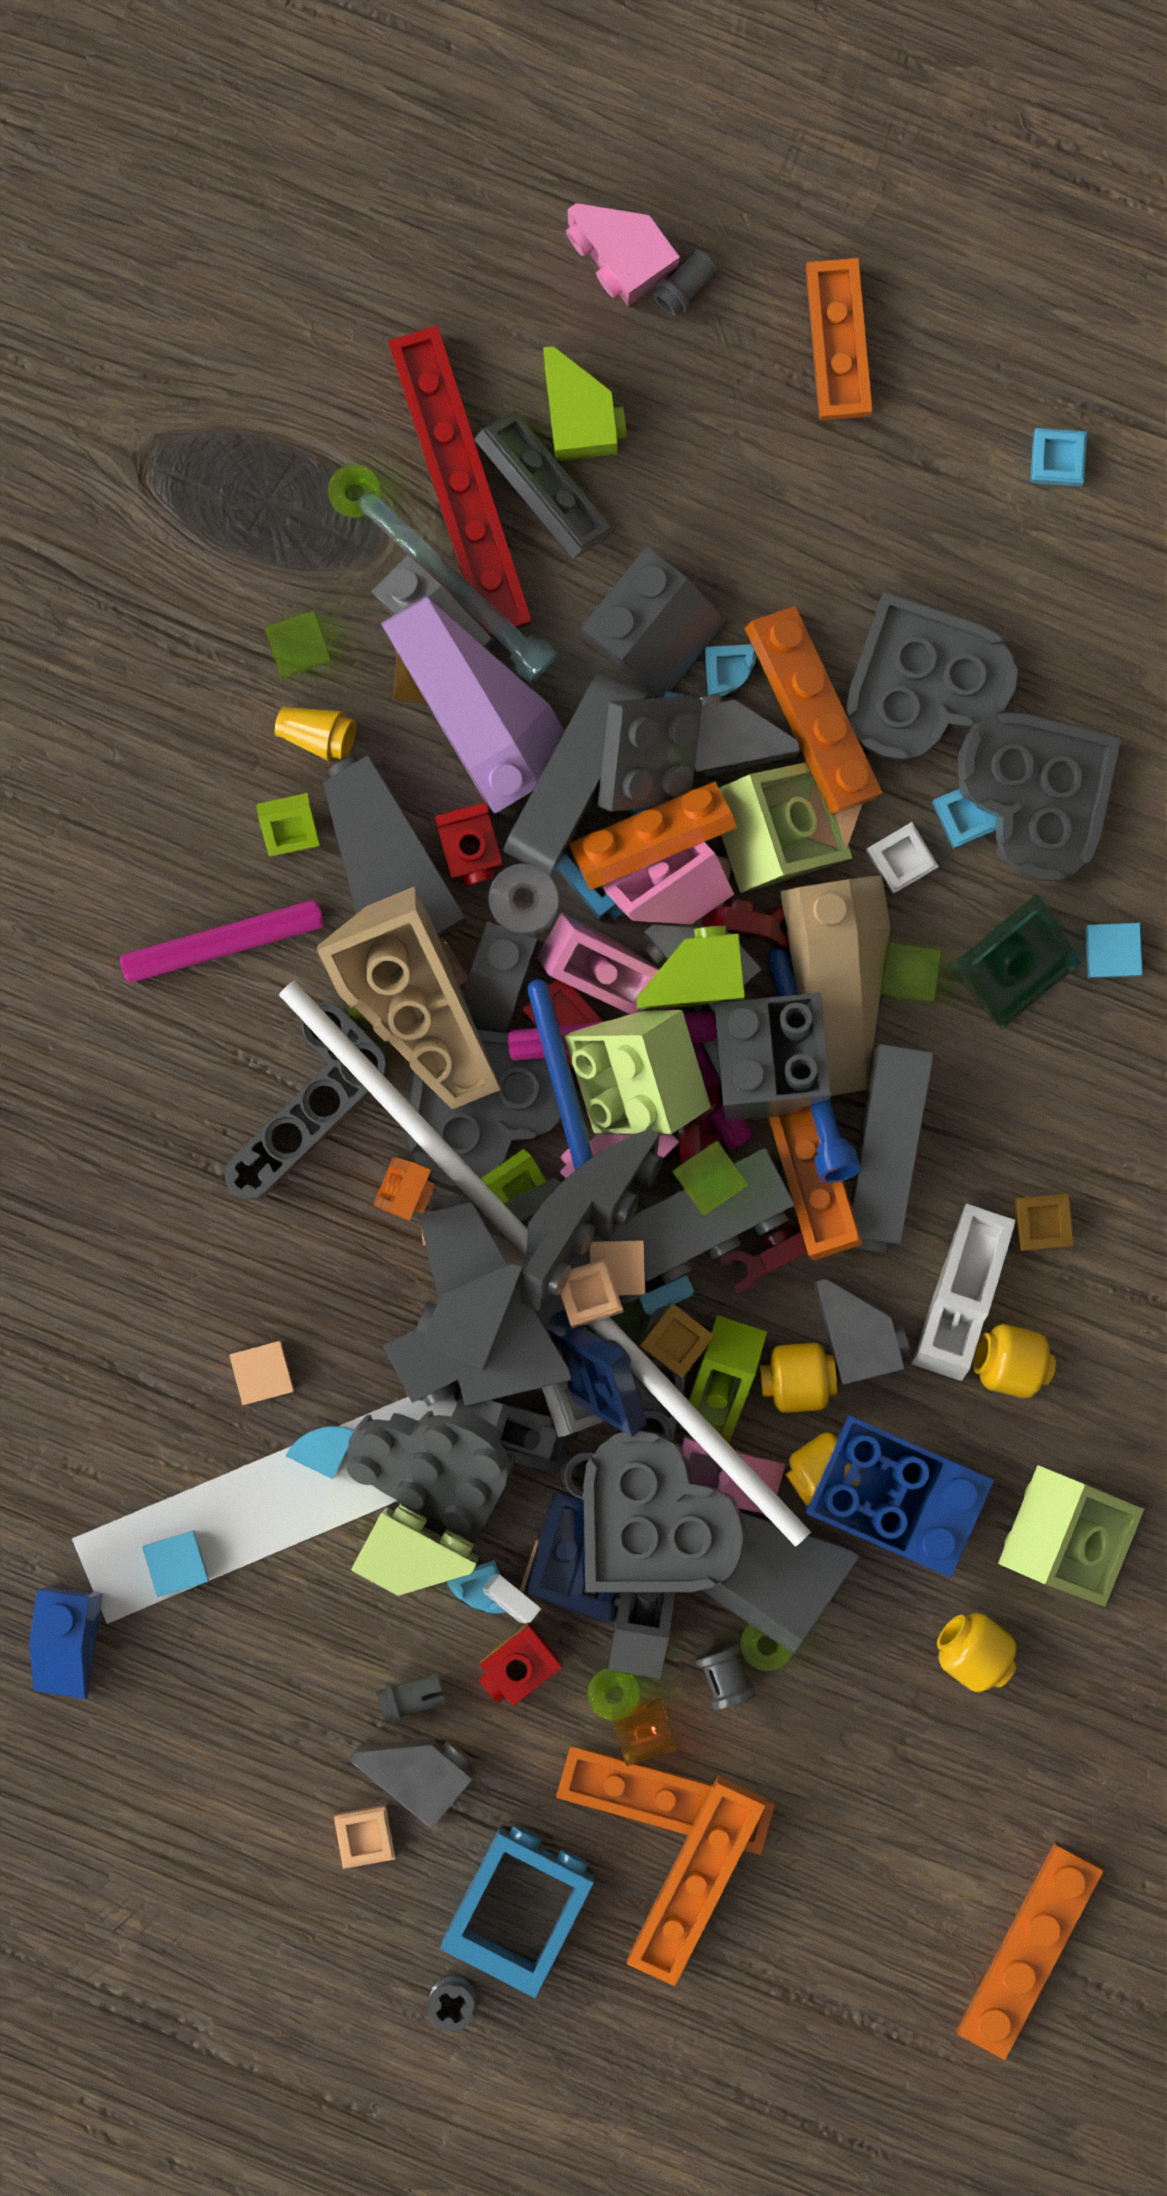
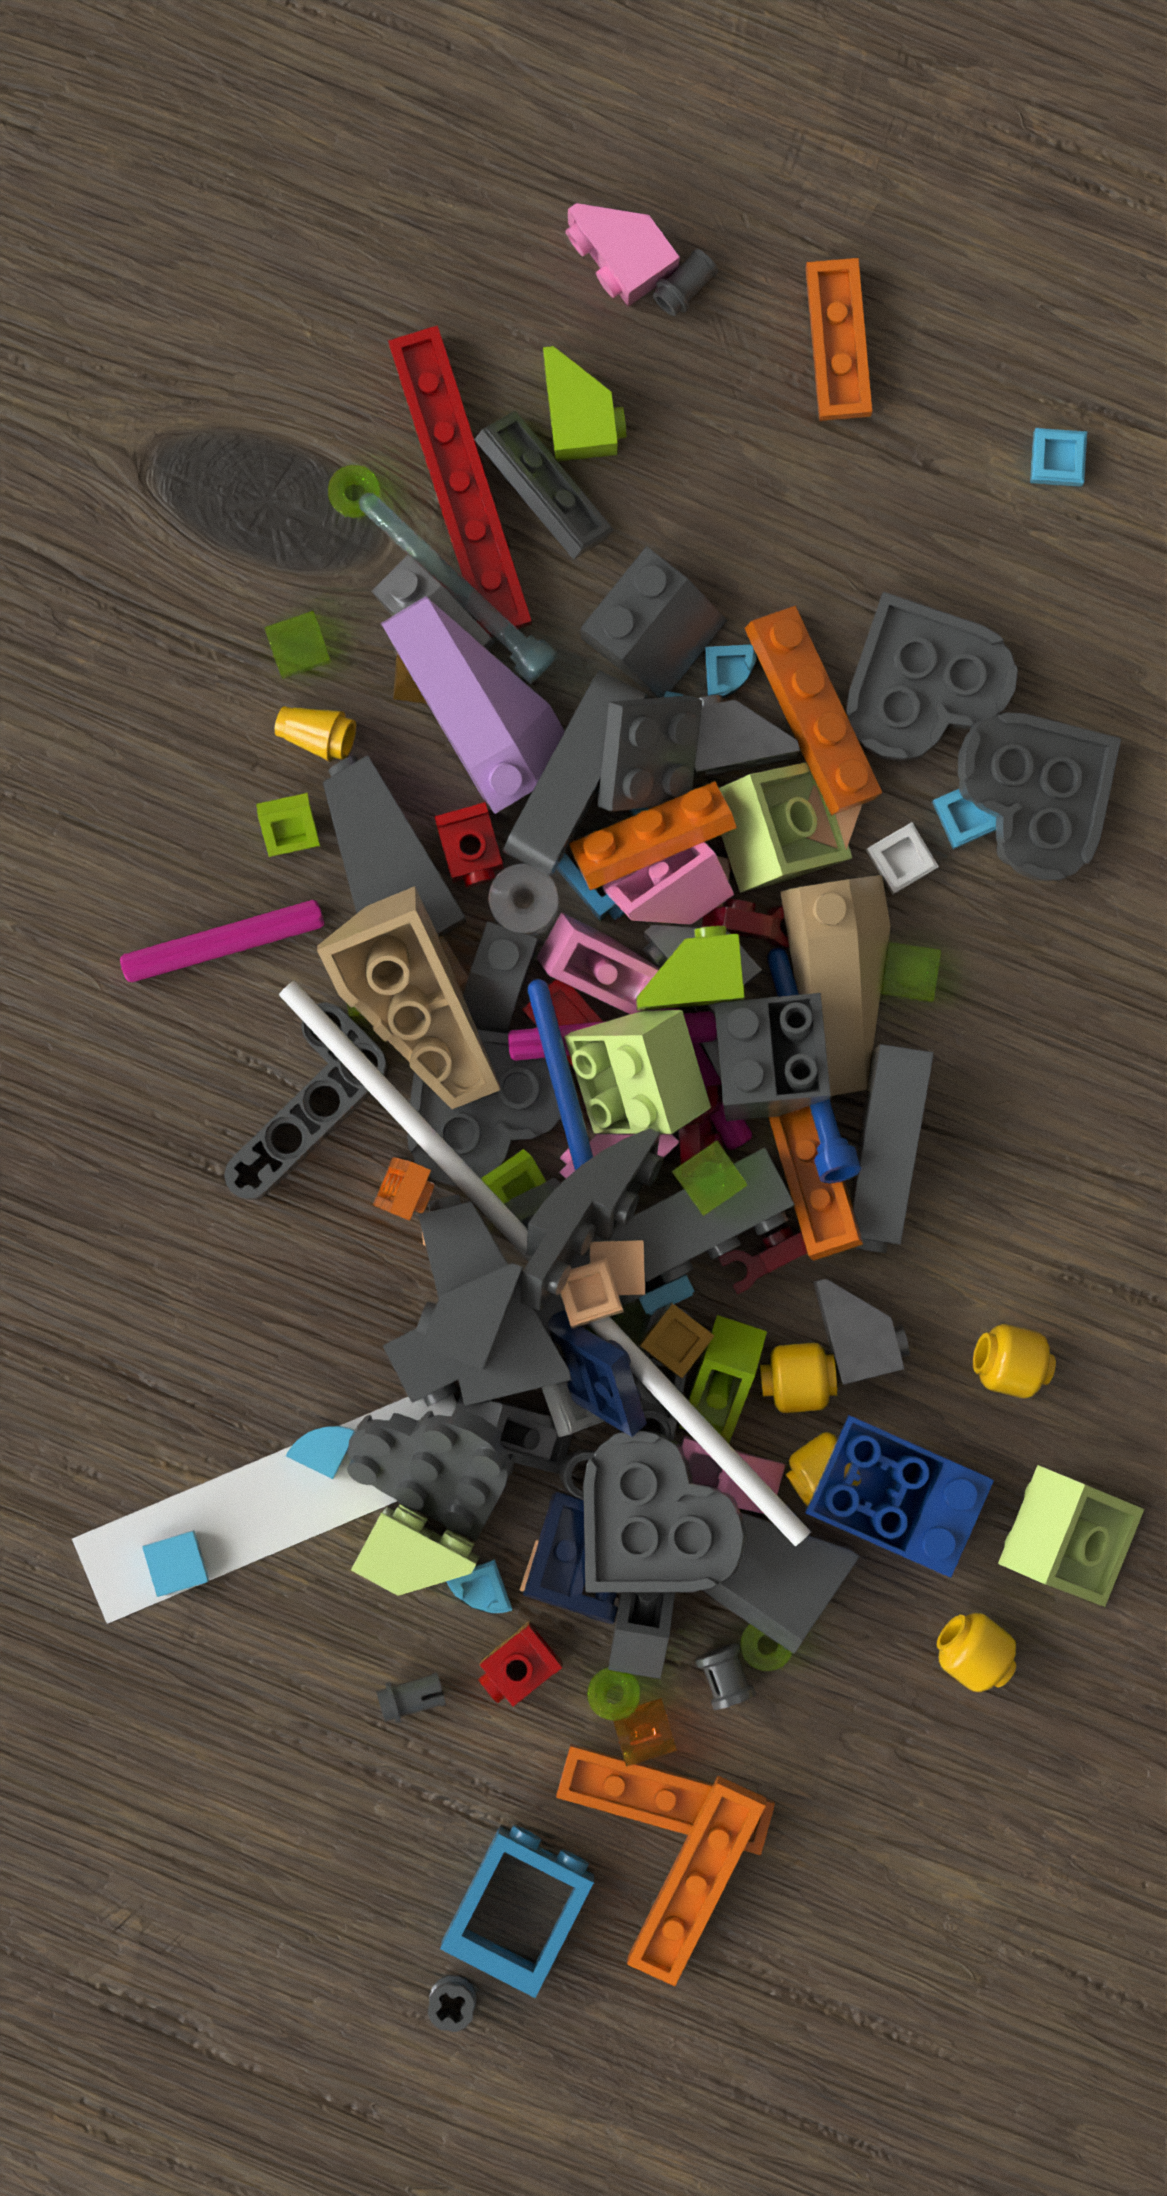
blue slope [29,1585,103,1699] -> none
light nougat tile [229,1341,295,1405] -> none
light nougat tile [334,1804,396,1869] -> none
flat silver slope [349,1739,474,1829] -> none
white tile [482,1574,541,1624] -> none
white slope [912,1203,1016,1381] -> none
clear green slope [949,893,1081,1029] -> none
orange plate [956,1843,1103,2060] -> none
pearl gold plate [1014,1194,1074,1251] -> none
medium azure tile [1085,923,1142,979] -> none

